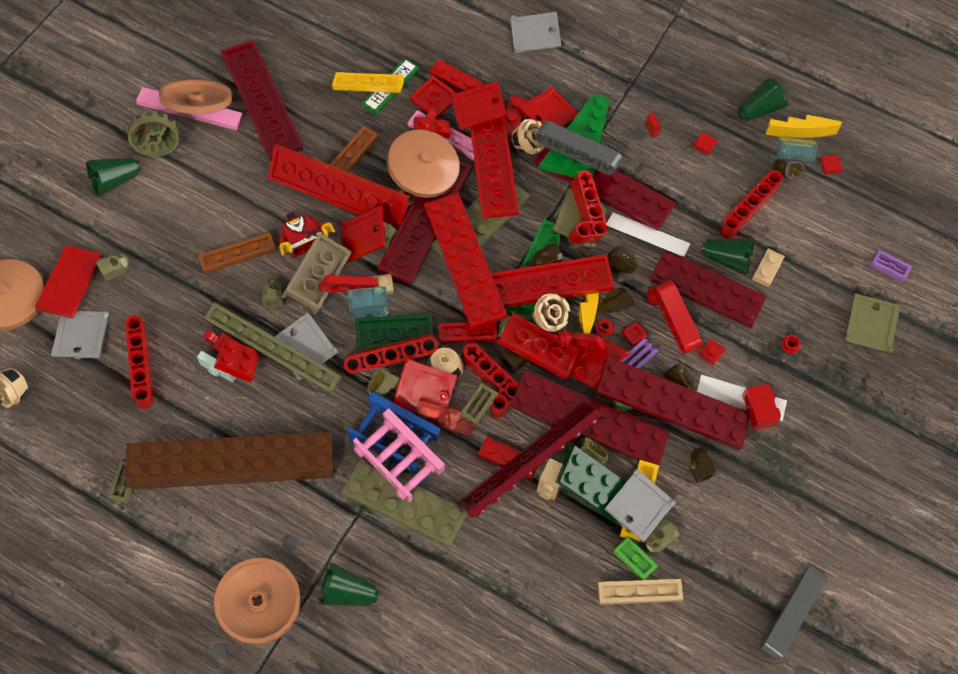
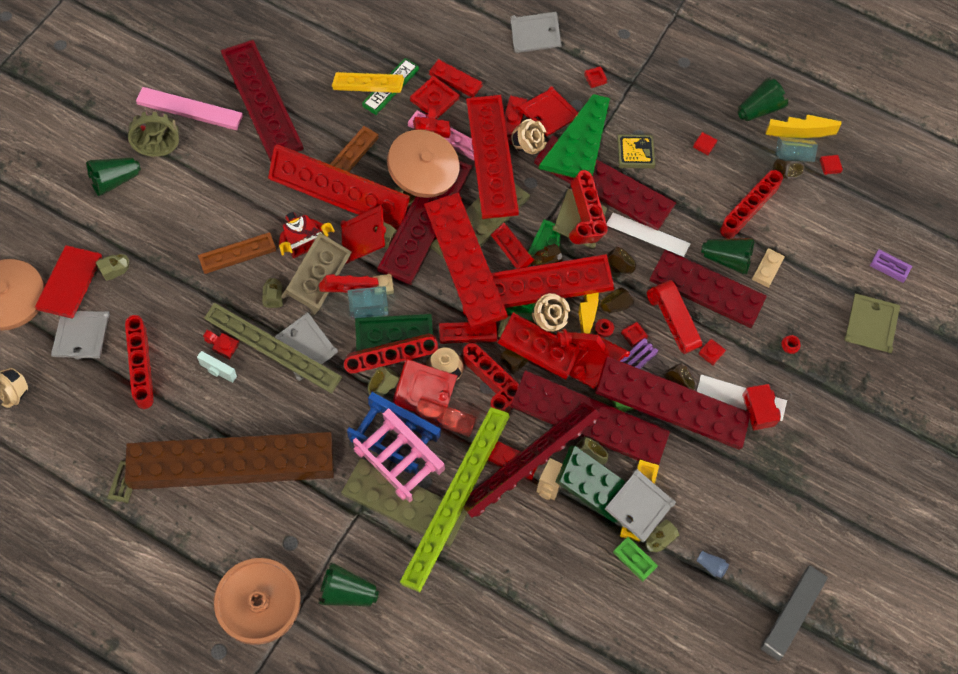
nougat dish [159,79,232,114] -> none
red plate [214,337,260,383] -> none
red container [451,81,507,130] -> none
olive tile [460,383,498,426] -> none
dark grey beam [535,121,622,175] -> none
tan plate [597,579,683,605] -> none
red tile [645,113,661,138] -> none
dark brown rock [689,447,717,483] -> none
none -> lime plate [400,407,510,592]
none -> red plate [491,223,534,269]
none -> red plate [584,66,607,88]
none -> tile [617,135,655,168]
none -> sand blue cone [697,551,729,578]

